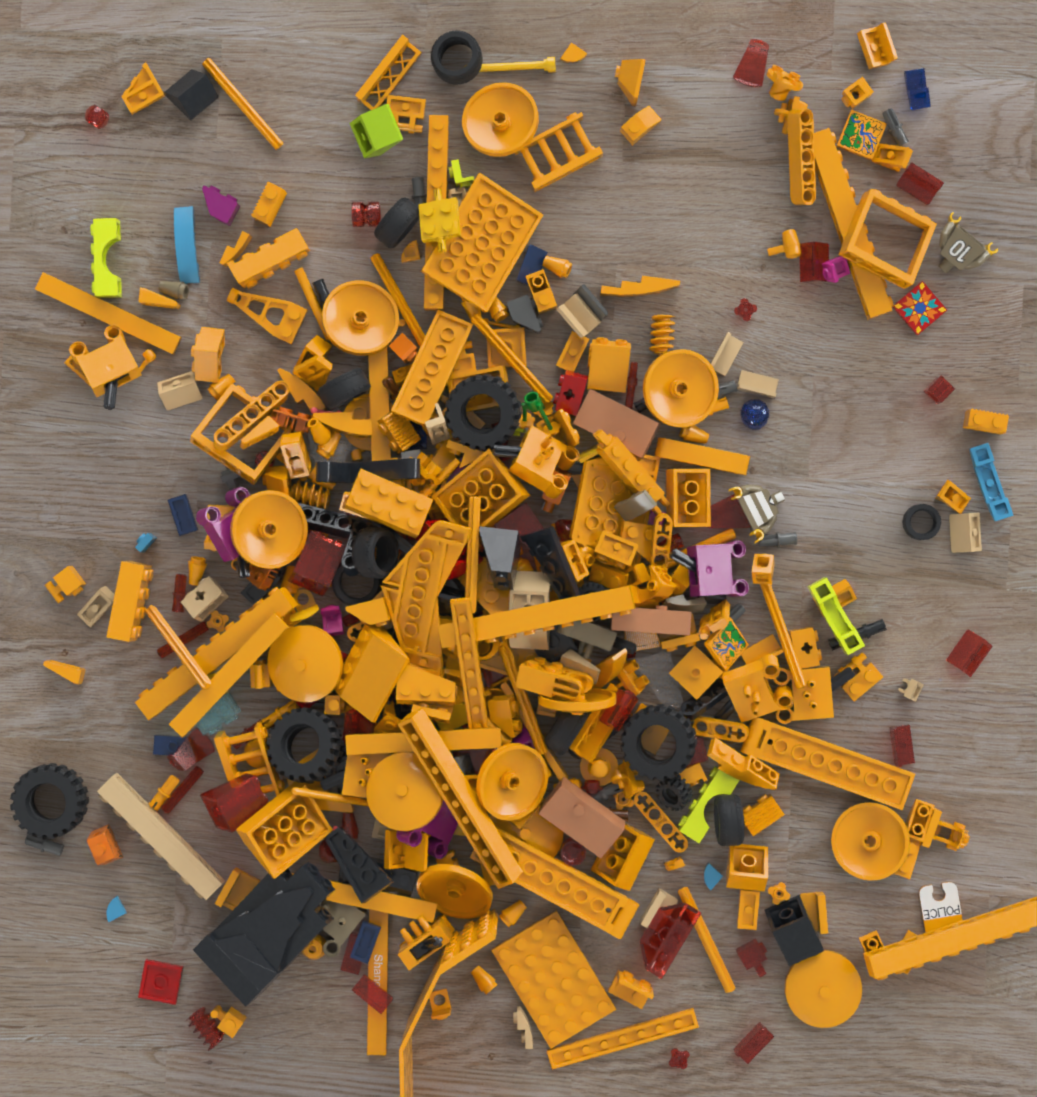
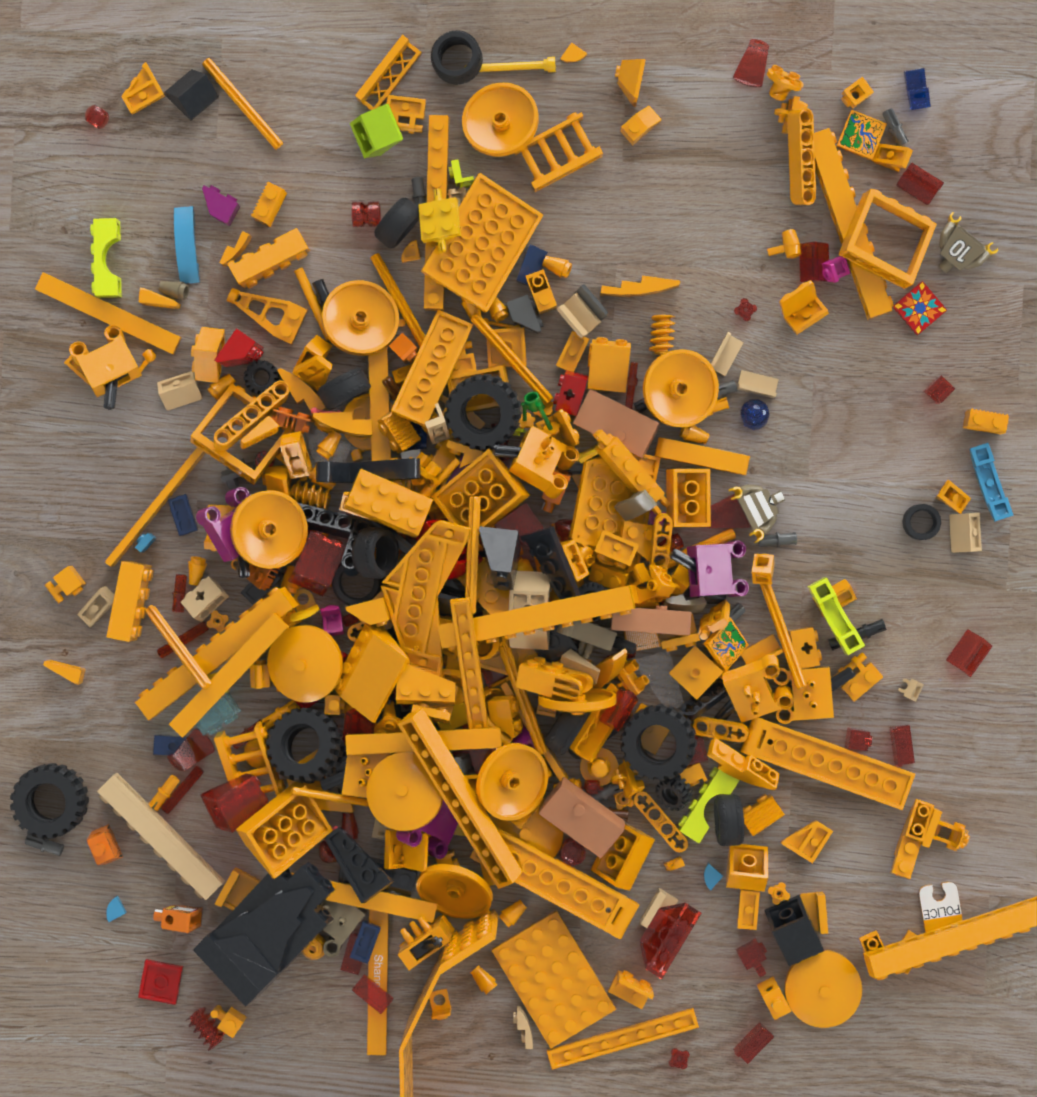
light orange cone [307,418,331,445] -> none
light orange axle [678,887,736,993] -> none
light orange dish [831,802,910,880] -> none
light orange bracket [857,23,898,70] -> none
none -> light orange tile [105,447,206,567]
none -> orange torso [153,905,203,933]
none -> red slope [214,328,264,368]
none -> black tyre [244,360,280,395]
none -> light orange torso [757,976,791,1020]
none -> light orange bracket [779,280,829,335]
none -> light orange wing [780,820,833,864]
none -> clear red brick [845,727,873,751]

